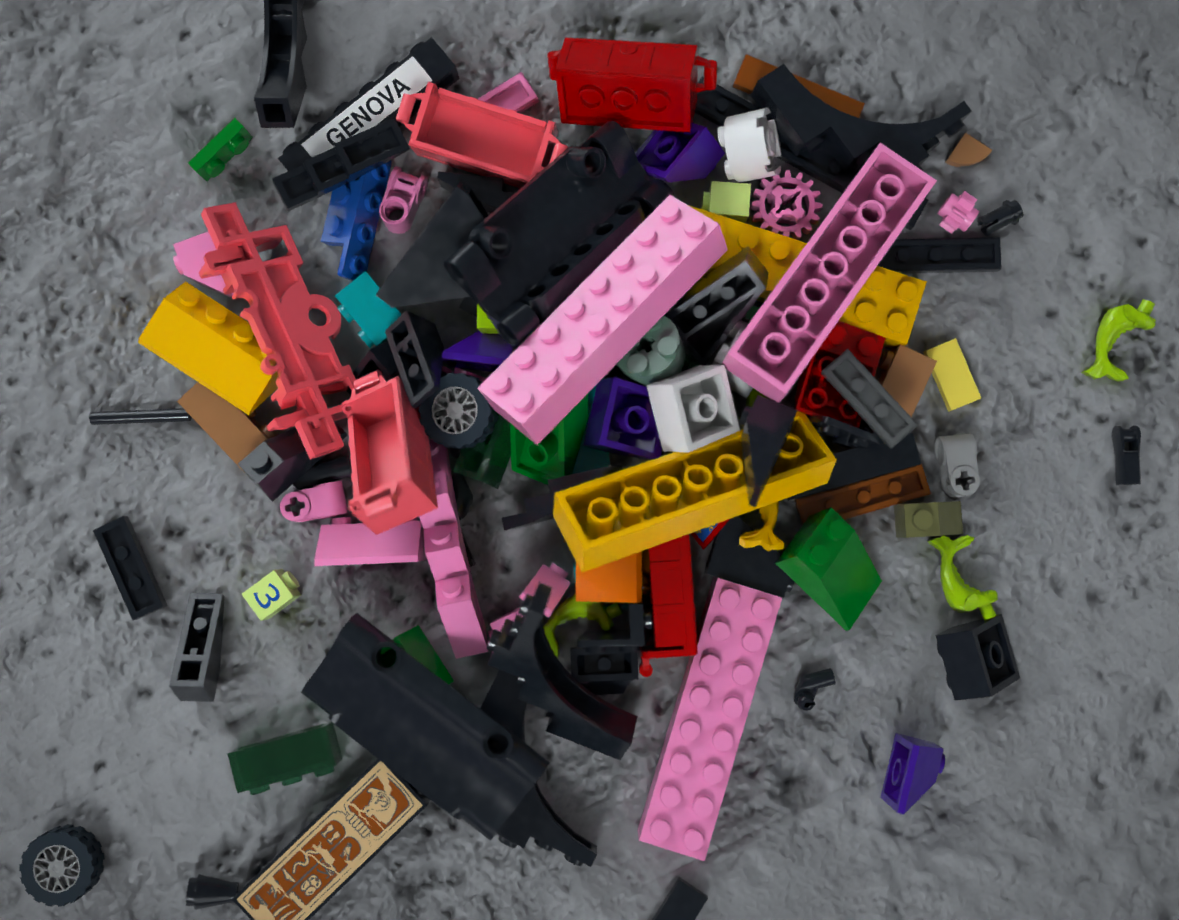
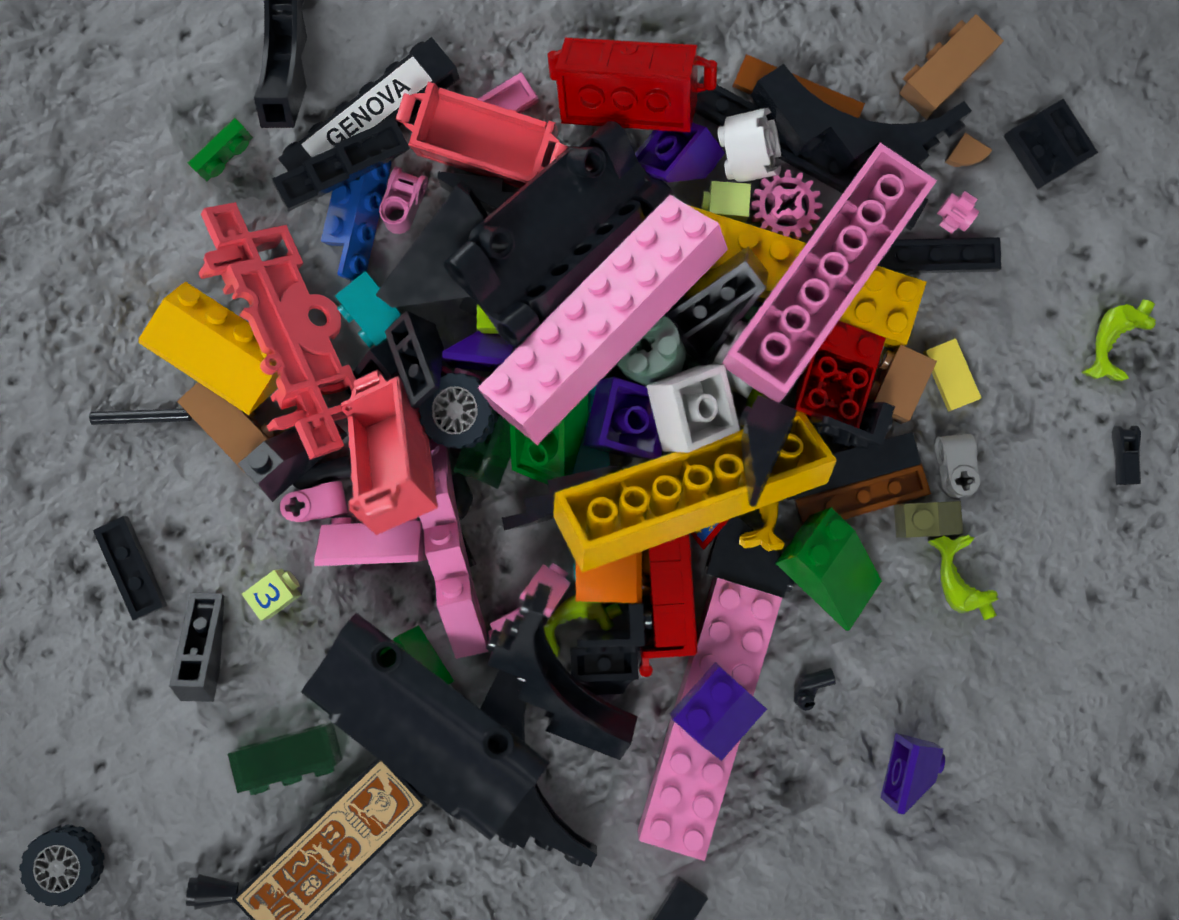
bright pink slope [173,232,241,300] -> none
dark grey tile [821,349,918,449] -> none
black slope [936,614,1020,701] -> none
black pin [977,200,1024,236] -> none
none -> dark purple slope [670,662,767,761]
none -> medium nougat brick [899,14,1004,120]
none -> black slope [1003,99,1098,190]

